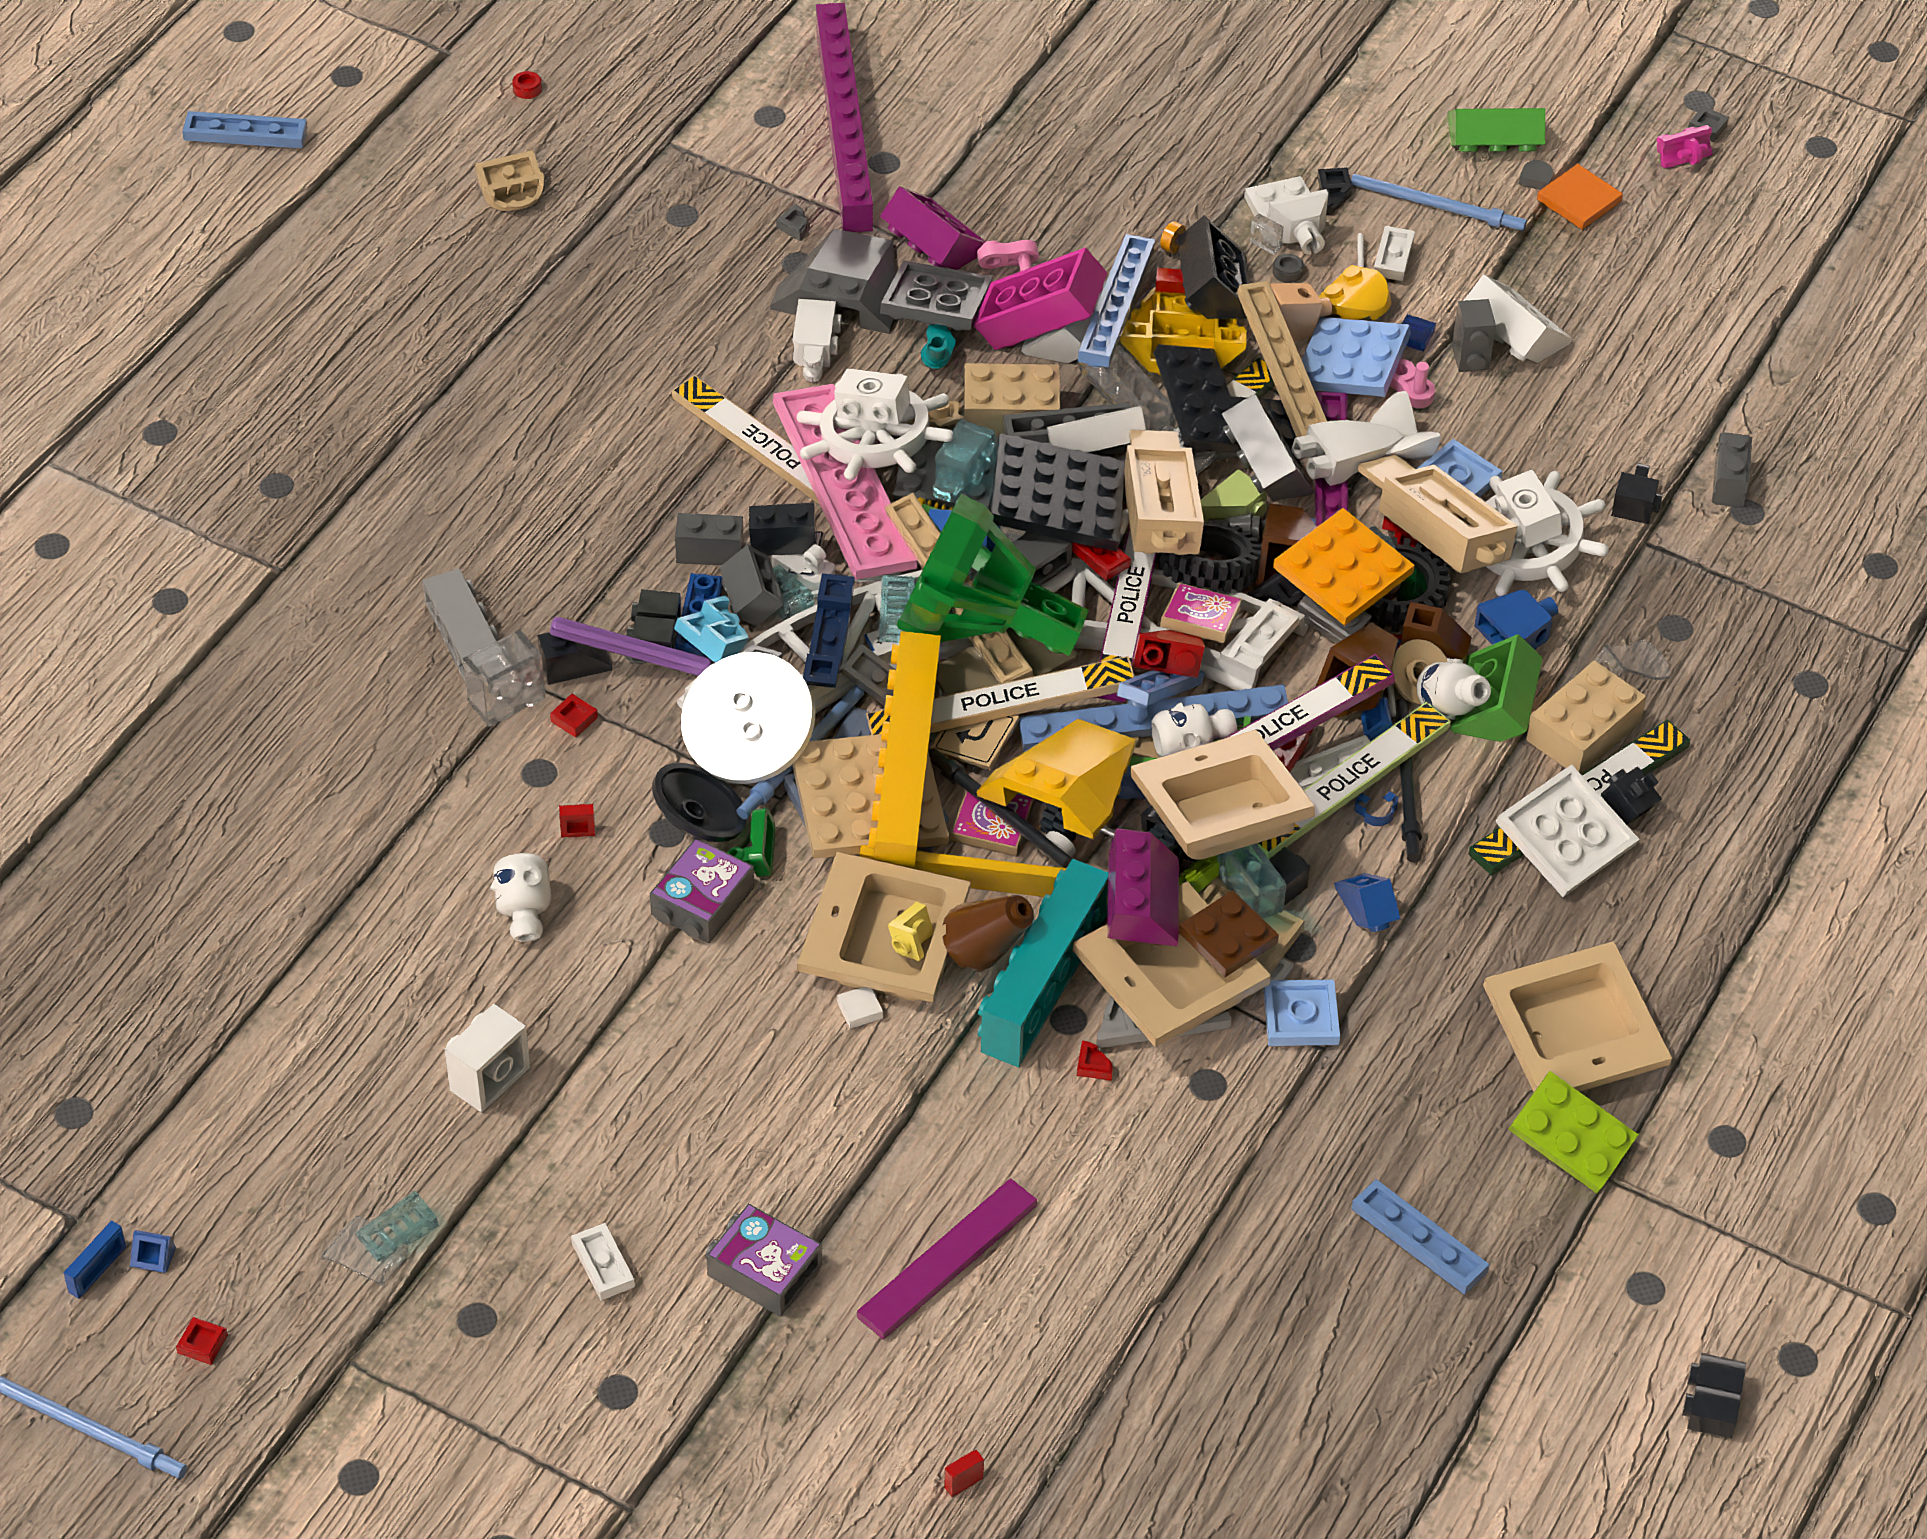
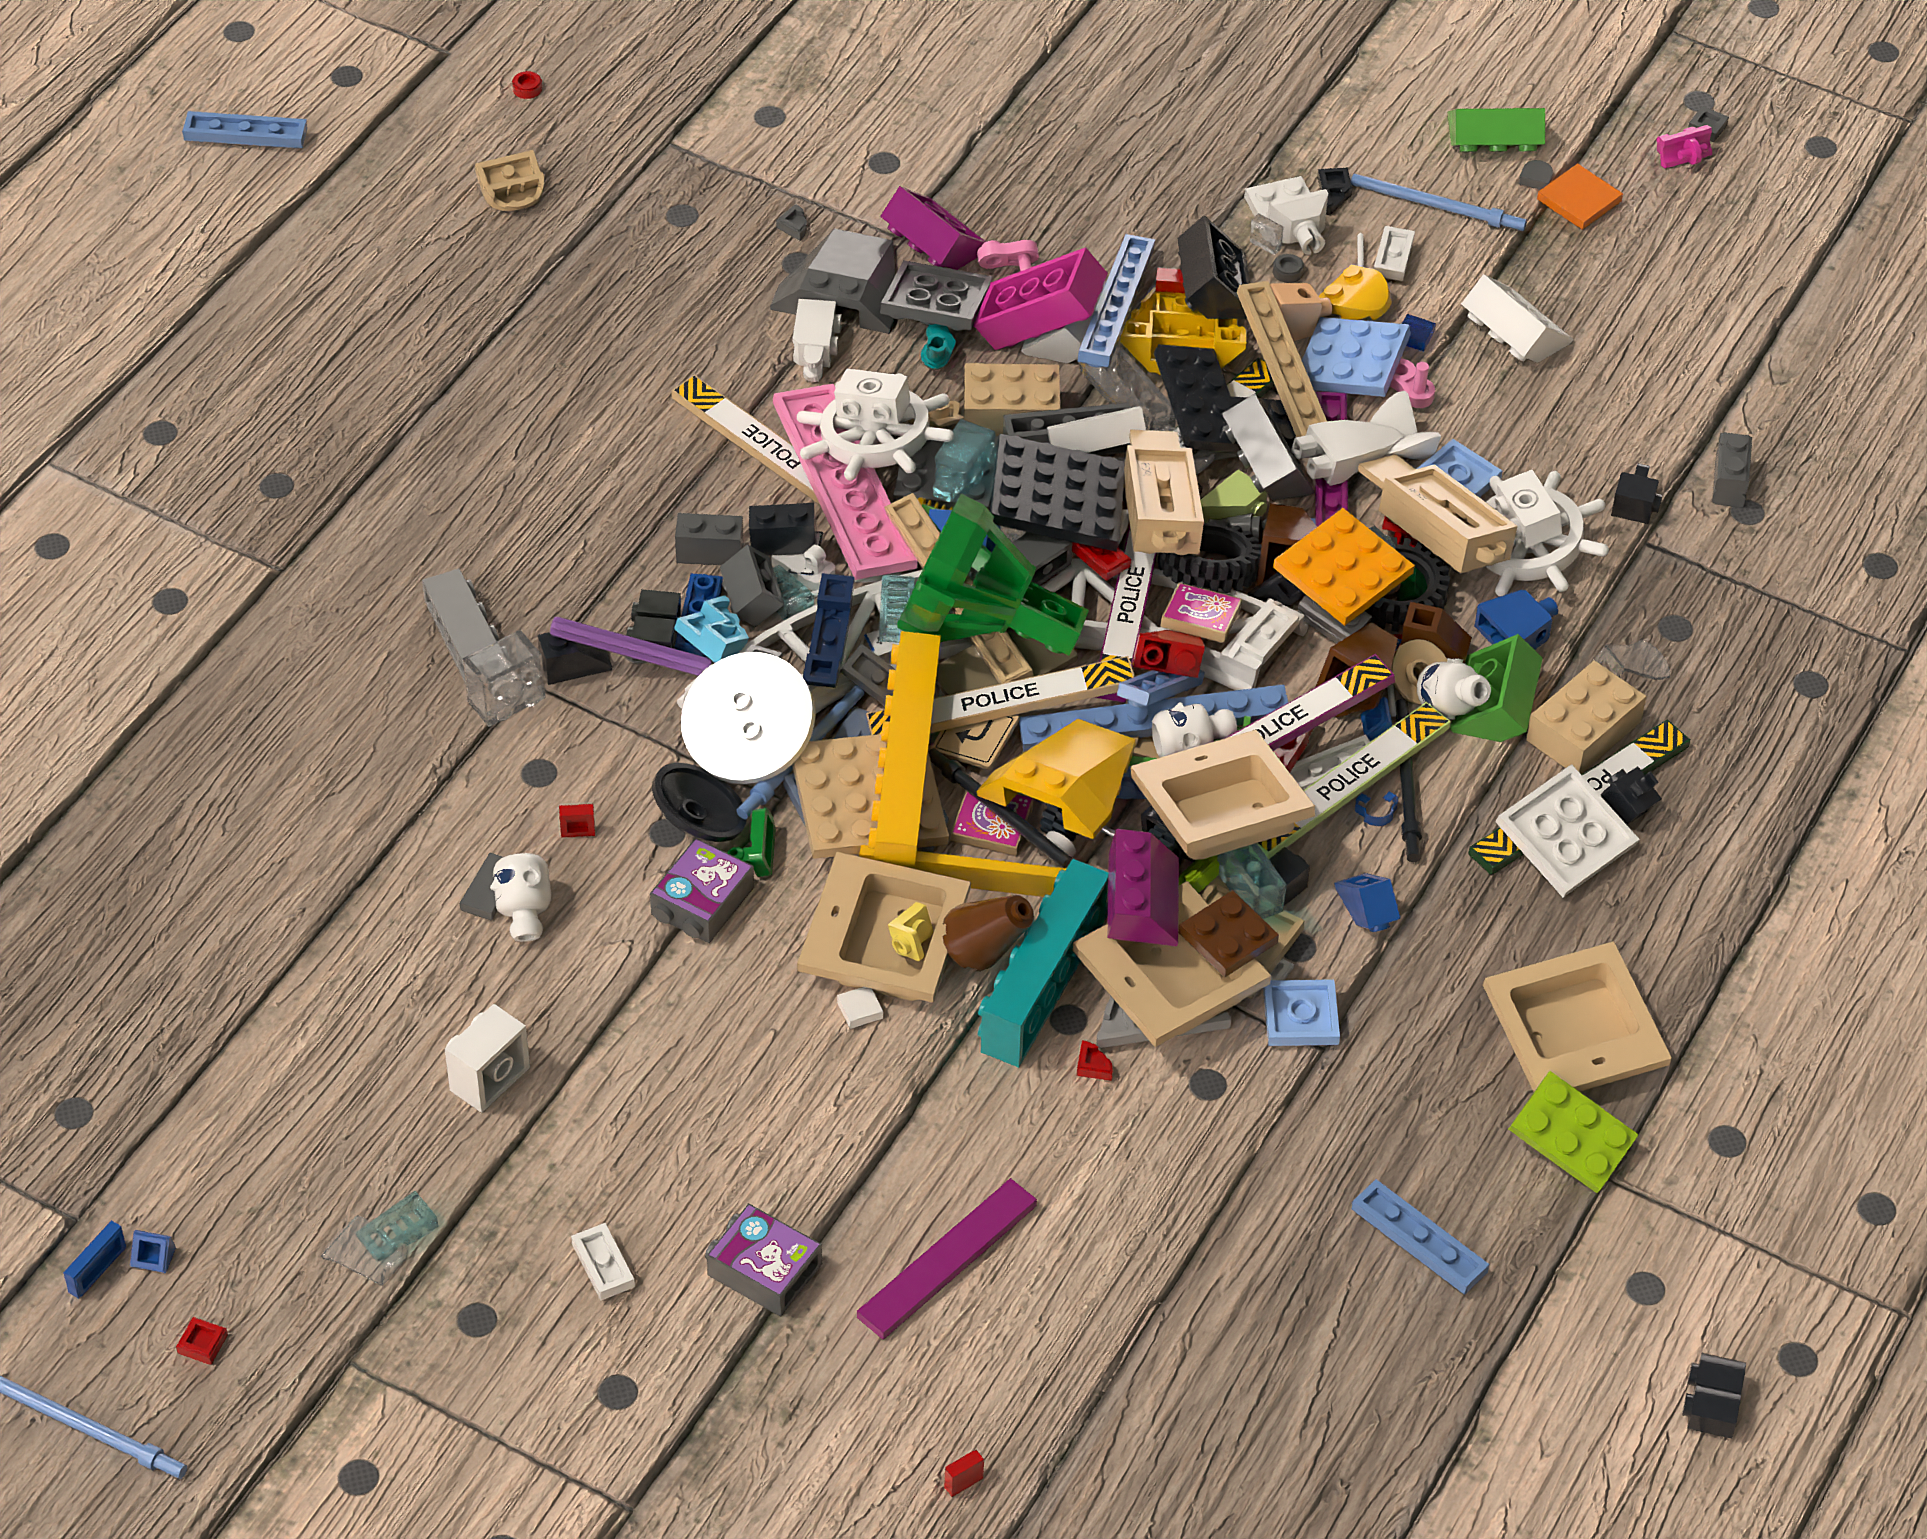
red tile [550,694,598,738] -> none
magenta brick [816,3,873,232] -> none
light orange tile [1160,221,1186,254] -> none
dark grey brick [1452,299,1496,372] -> none
none -> dark grey tile [459,853,503,921]

